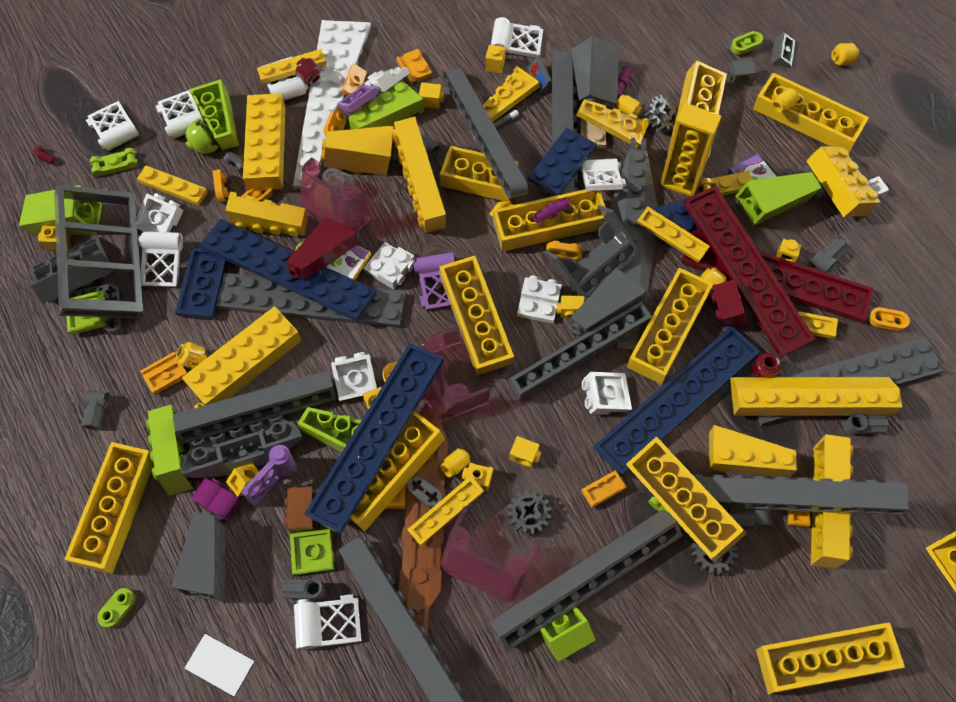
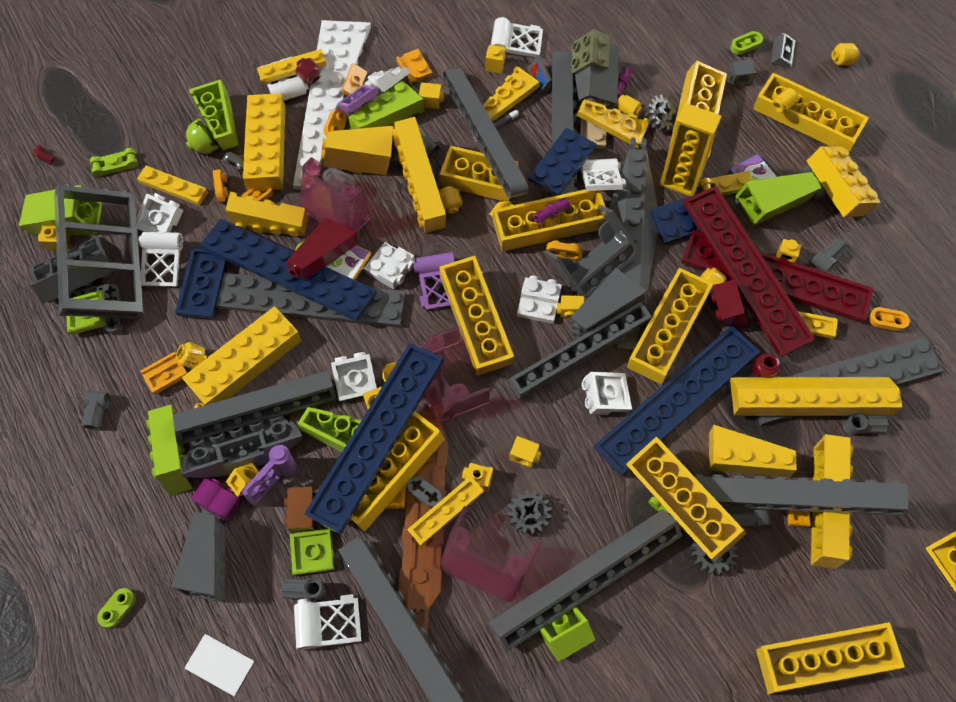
yellow brick [64,442,154,574] -> none
white piece [86,101,139,151] -> none
white piece [156,90,205,139] -> none
yellow brick [440,448,470,477] -> none
light orange plate [581,470,627,508] -> none
yellow plate [637,206,710,263] -> none
white plate [868,176,889,197] -> none
none -> yellow head [439,186,463,214]
none -> olive bracket [571,29,610,74]

